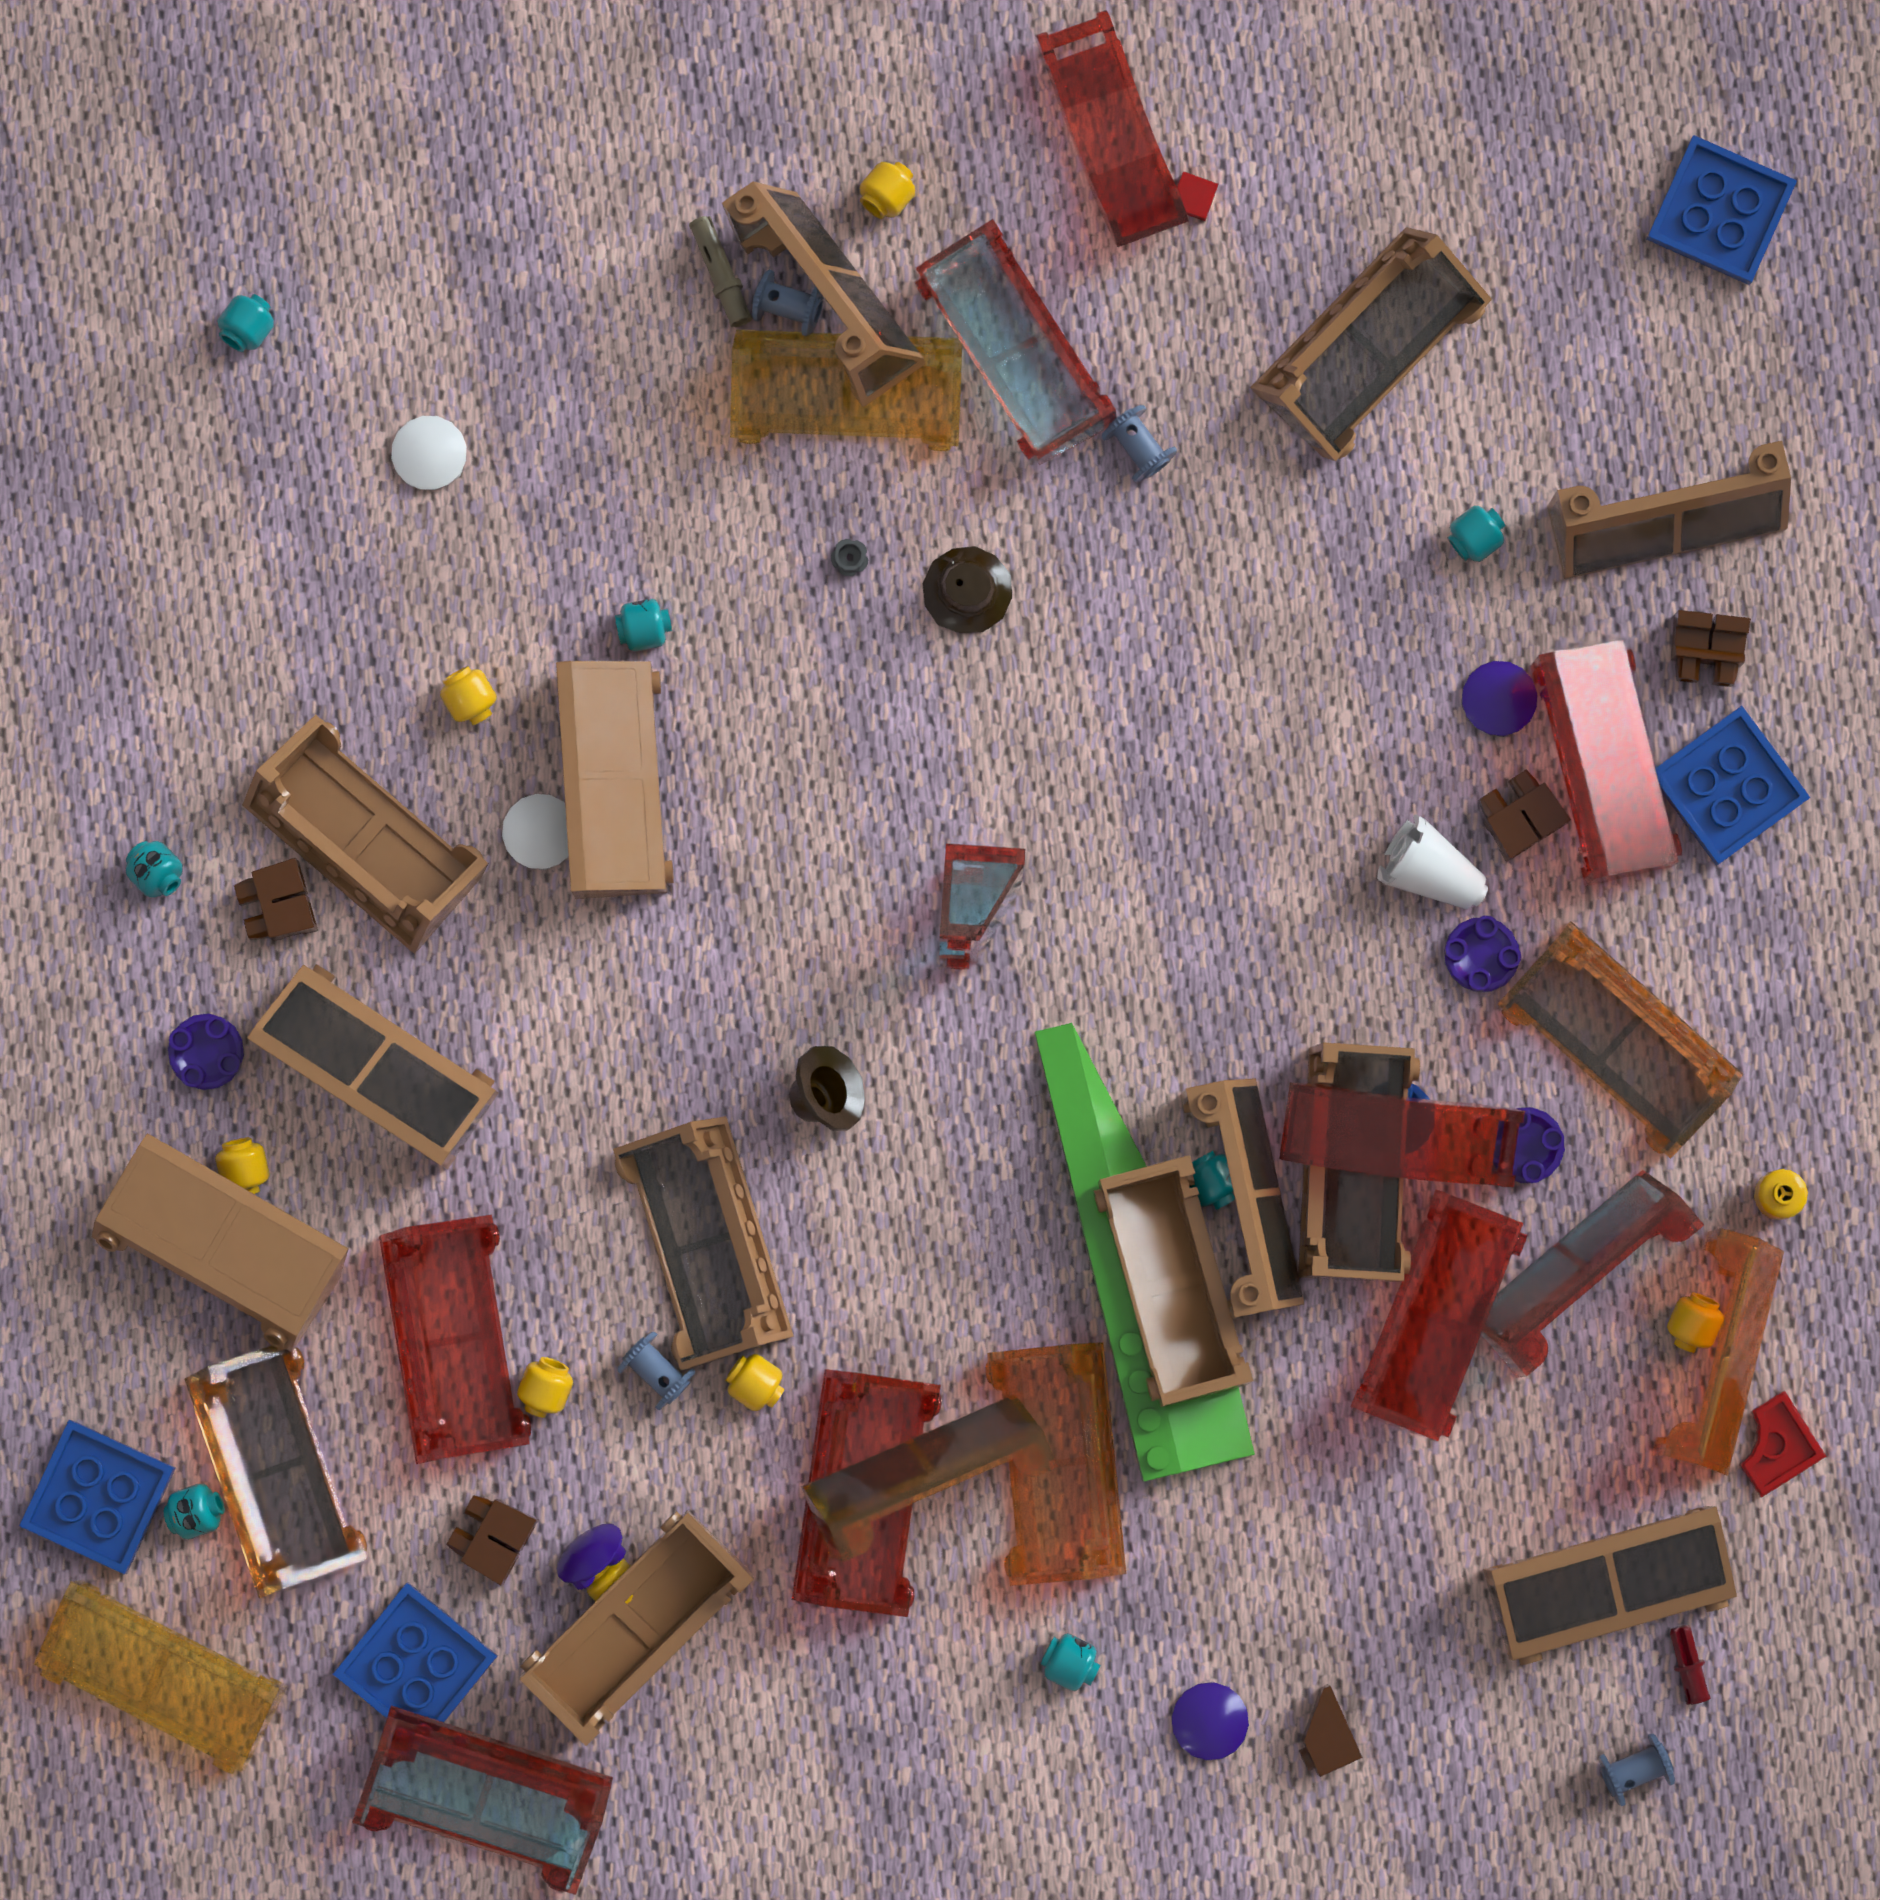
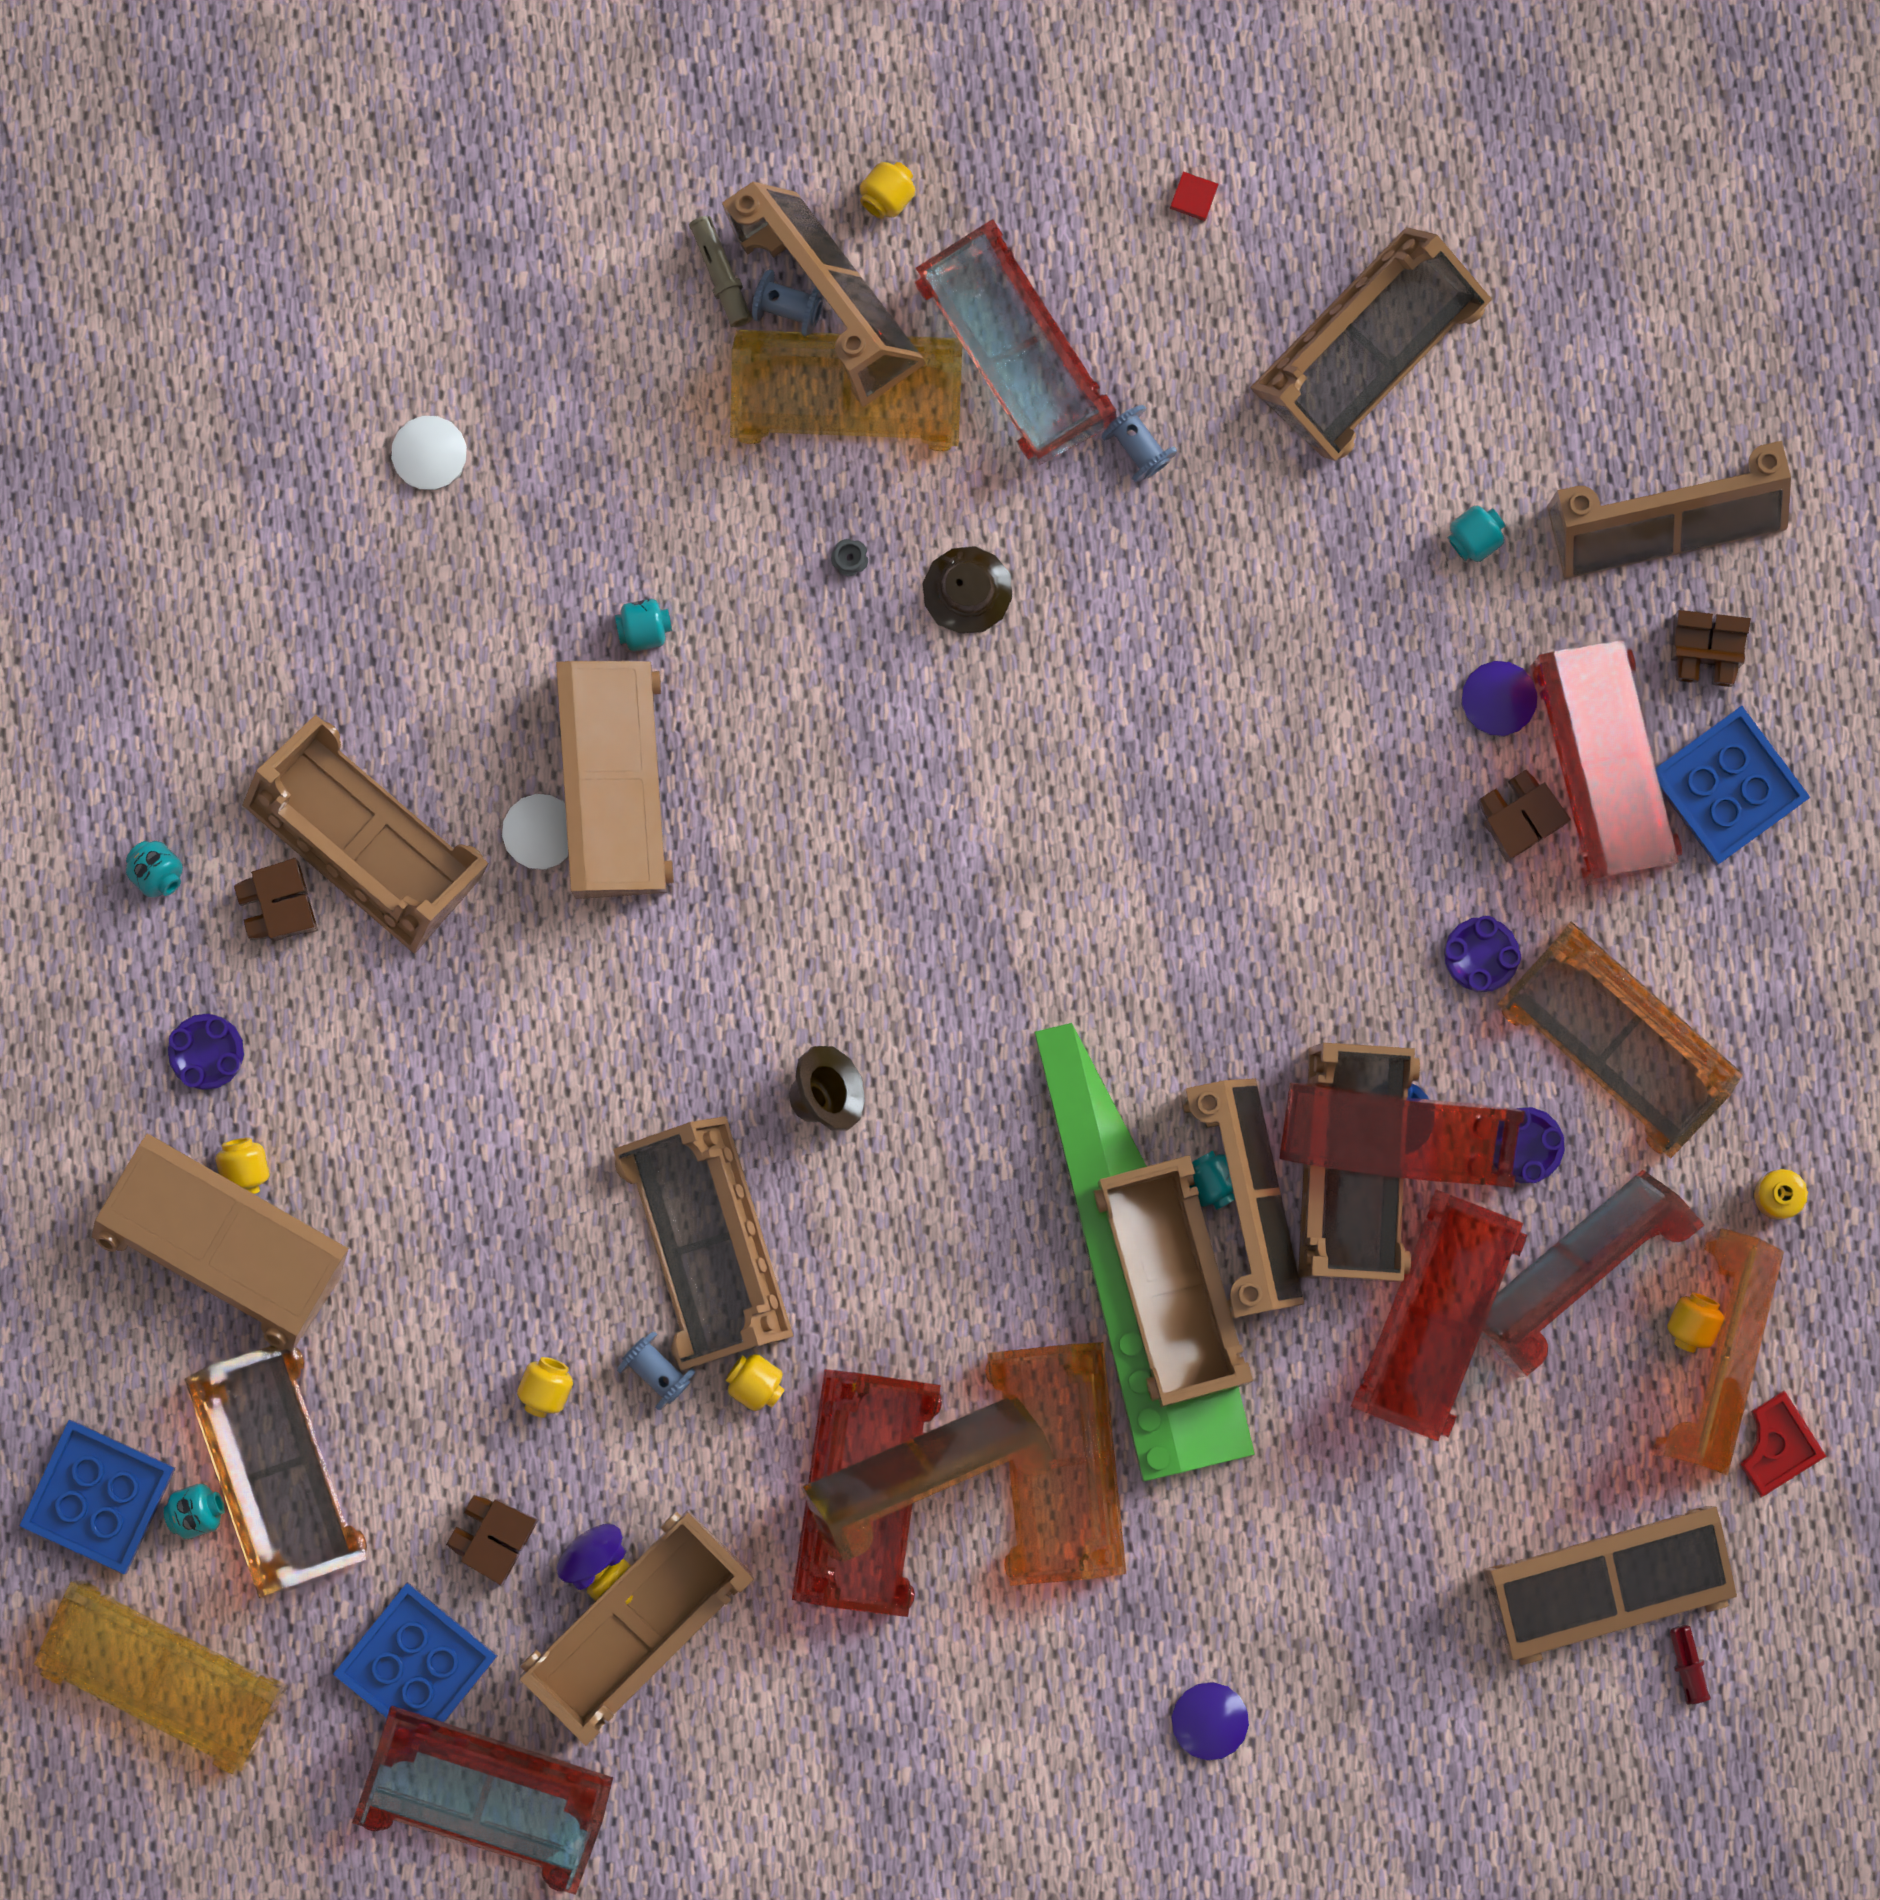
teal head [217,294,274,352] -> none
windscreen [247,964,498,1170] -> none
clear red windscreen [379,1215,531,1464] -> none
yellow head [440,666,497,725] -> none
windscreen [939,843,1026,970] -> none
clear red windscreen [1035,10,1189,247] -> none
teal head [1040,1633,1101,1691] -> none
reddish brown slope [1299,1684,1363,1777] -> none
white cone [1377,814,1488,909] -> none
sand blue hose [1599,1734,1675,1806] -> none
blue plate [1646,135,1797,285] -> none

